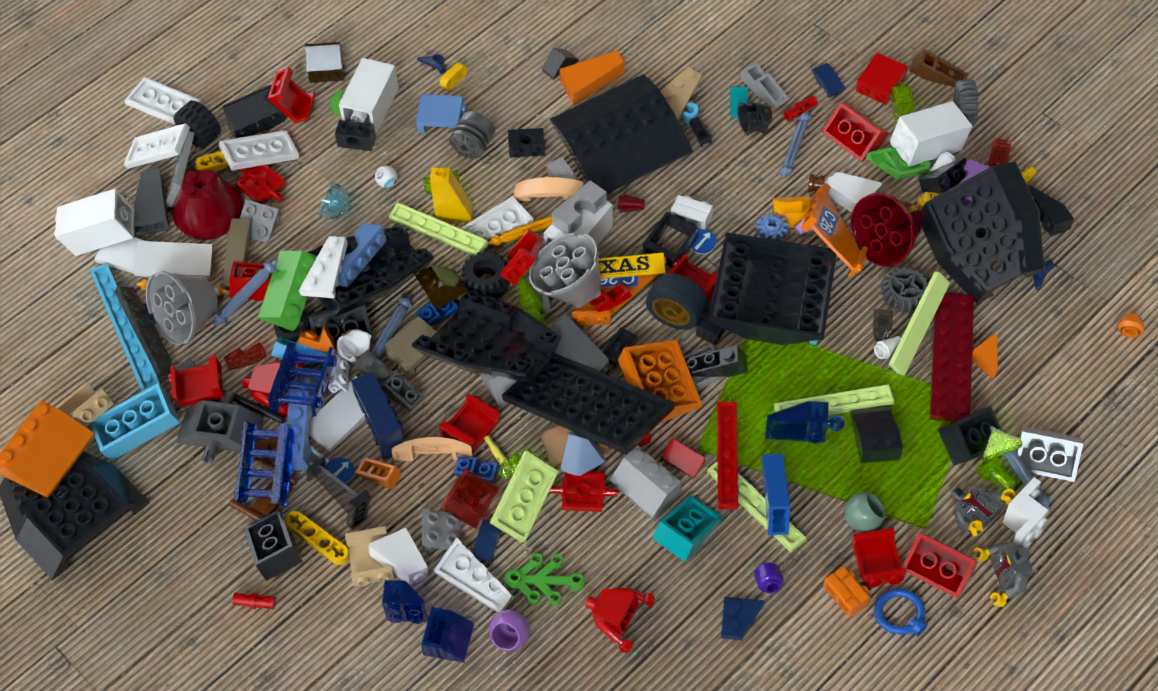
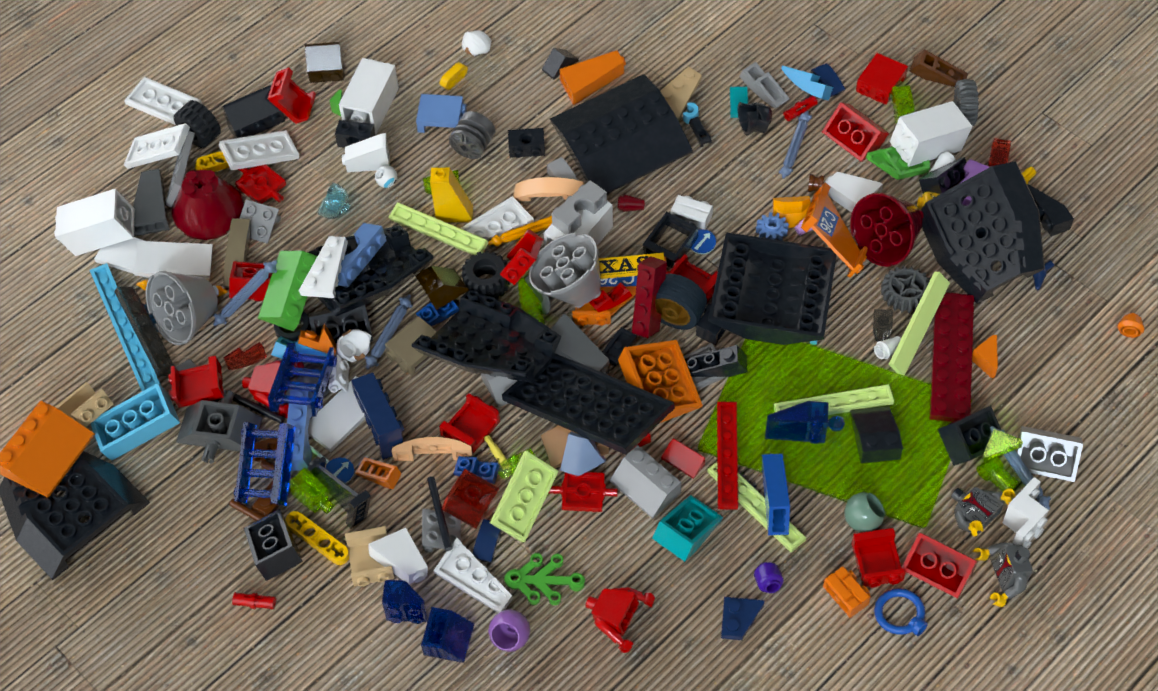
dark grey slope [354,350,425,411] -> none
dark blue animal [417,54,446,74] -> none
none -> clear neon green torso [290,467,334,514]
none -> white slope [342,133,390,172]
none -> black bar [427,476,453,551]
none -> white hair [462,30,491,57]
none -> dark red arch [632,256,667,338]
none -> slope [781,65,833,101]

